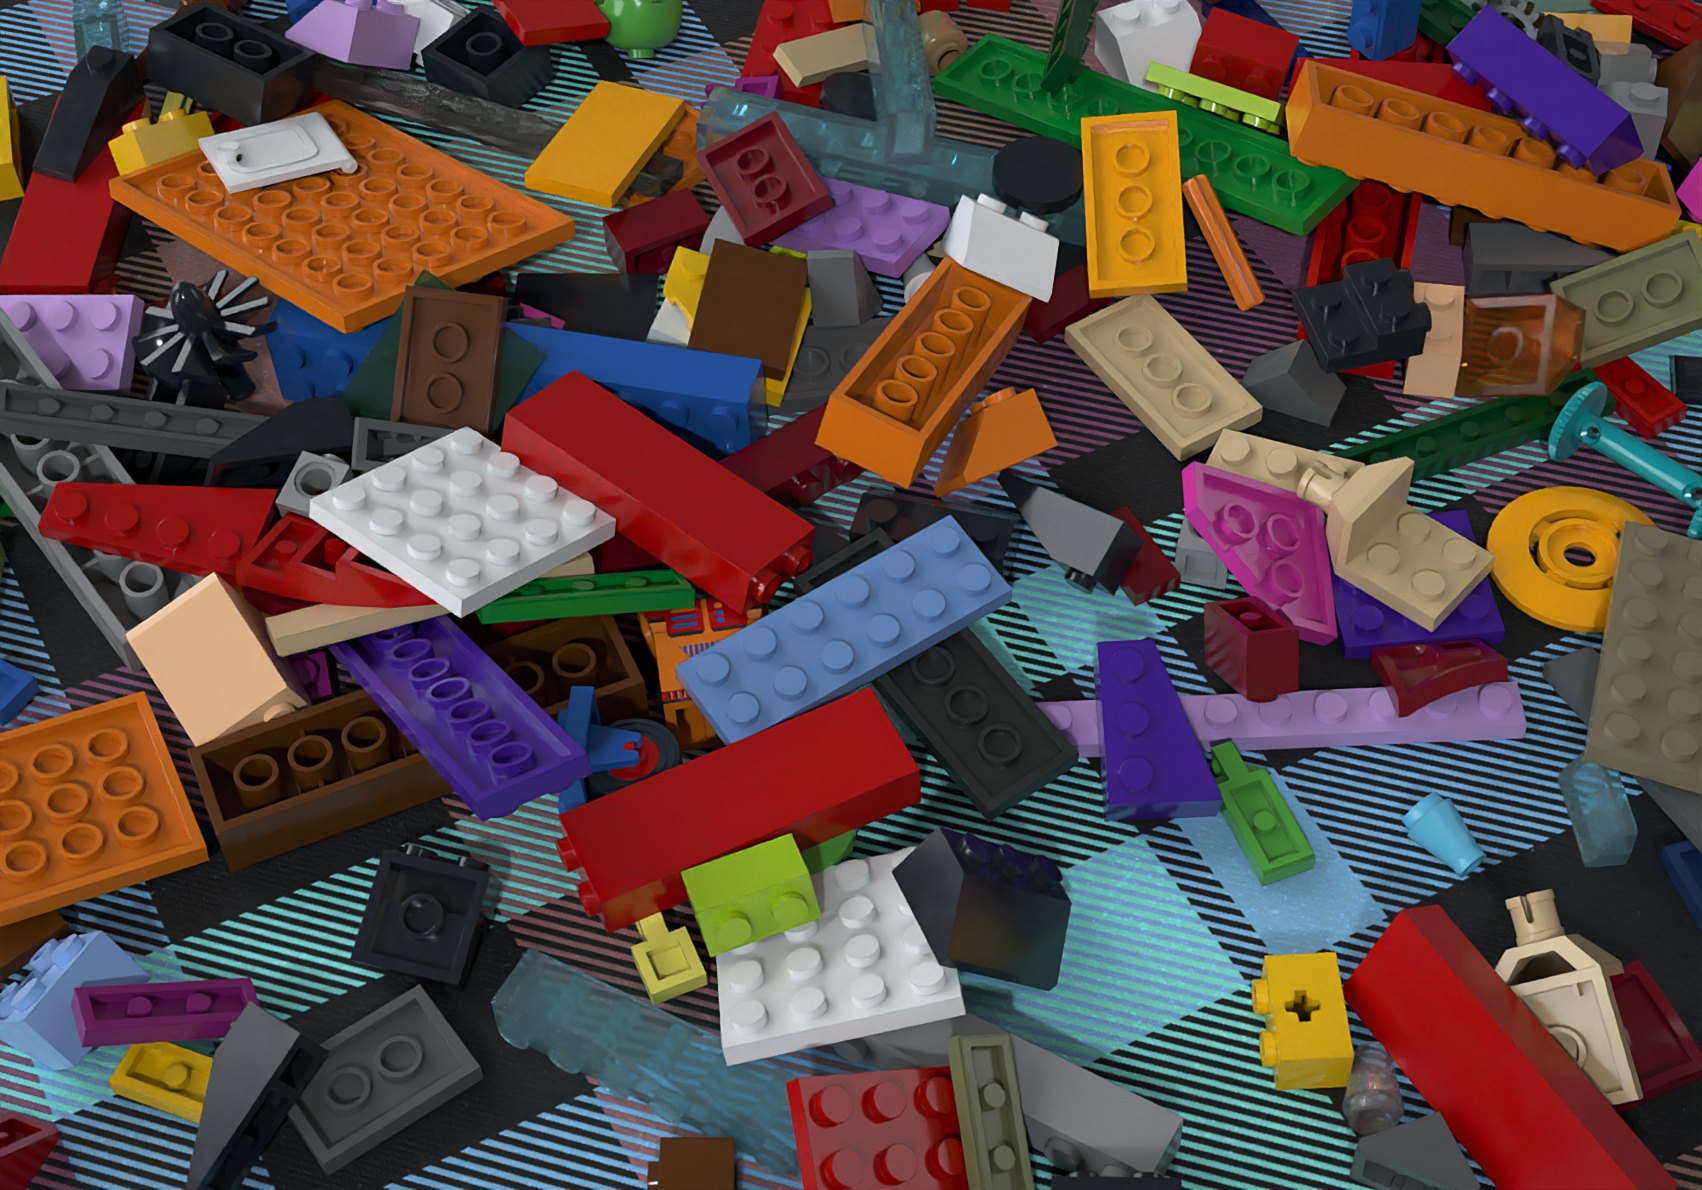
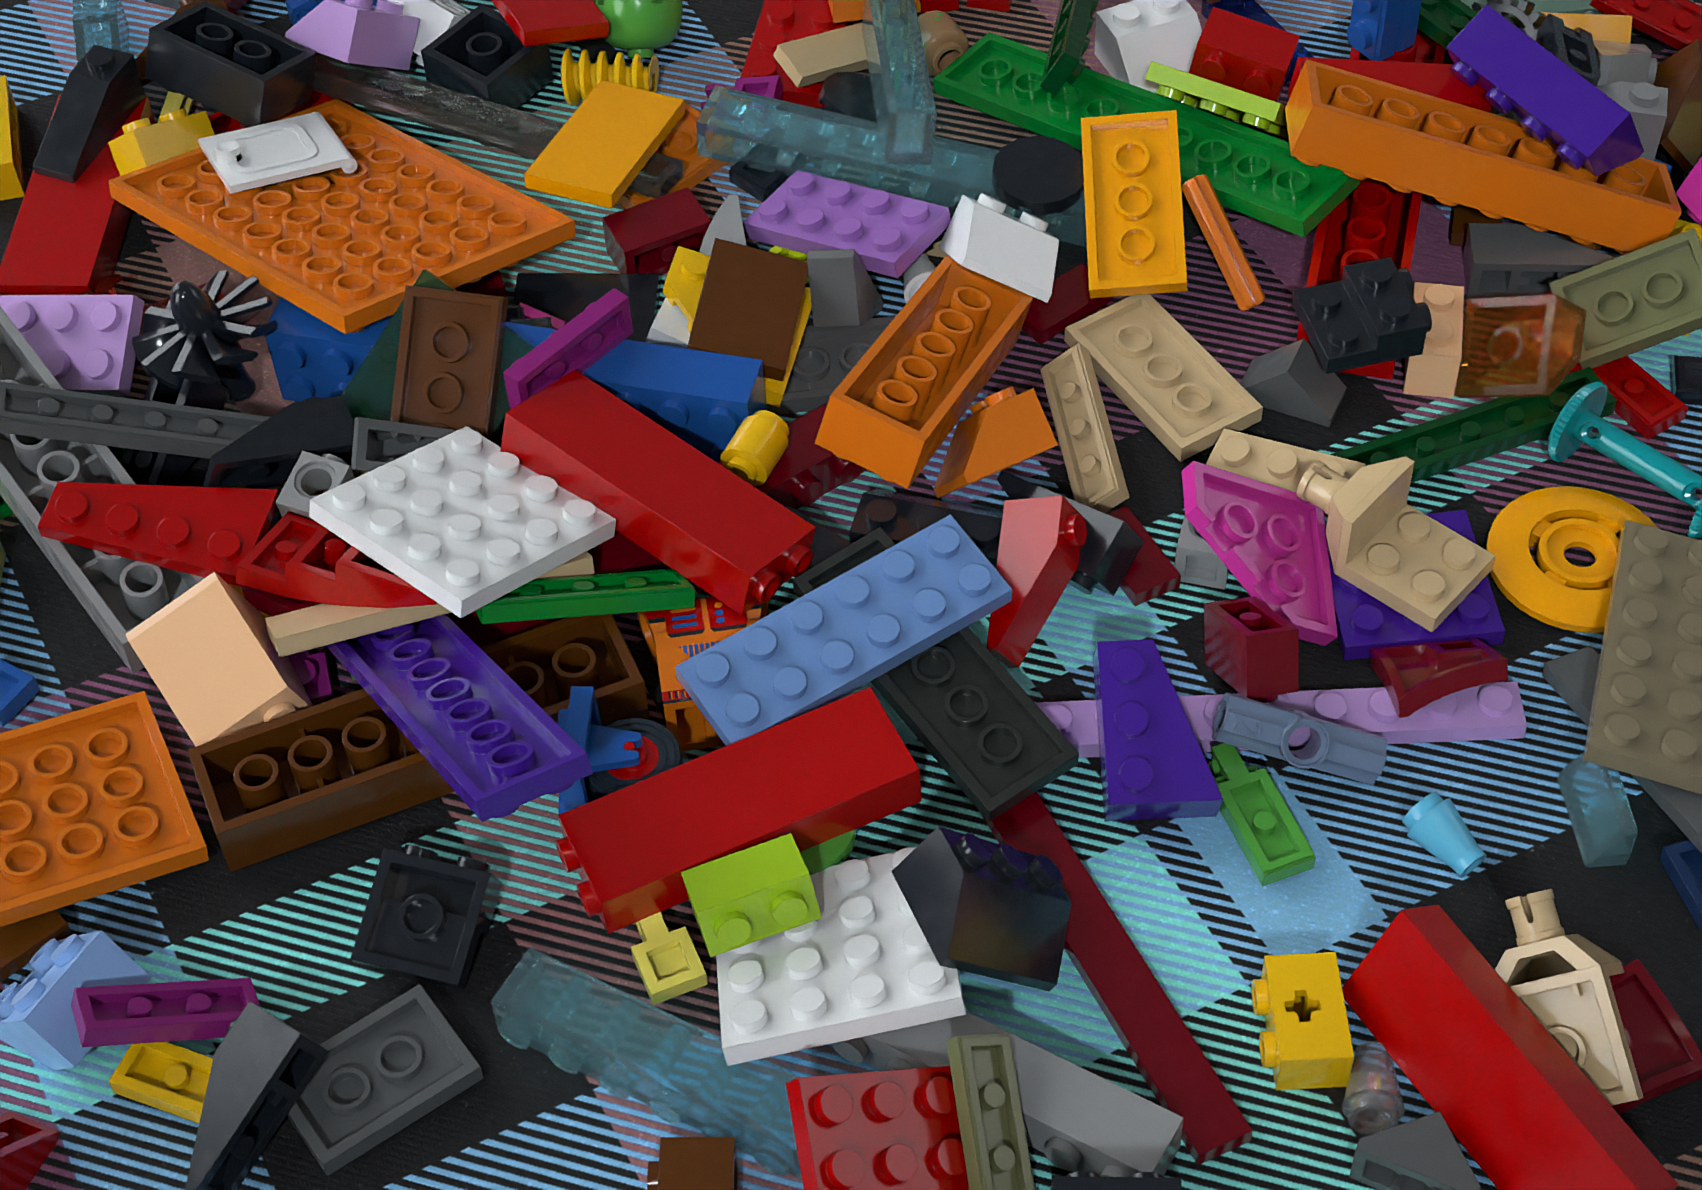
dark red plate [693,110,834,248] -> none
none -> magenta plate [503,288,633,409]
none -> yellow piece [561,48,659,106]
none -> yellow brick [720,410,789,486]
none -> dark red tile [979,792,1253,1165]
none -> red slope [986,495,1087,668]
none -> tan tile [1040,343,1130,513]
none -> sand blue piece [1212,692,1388,785]

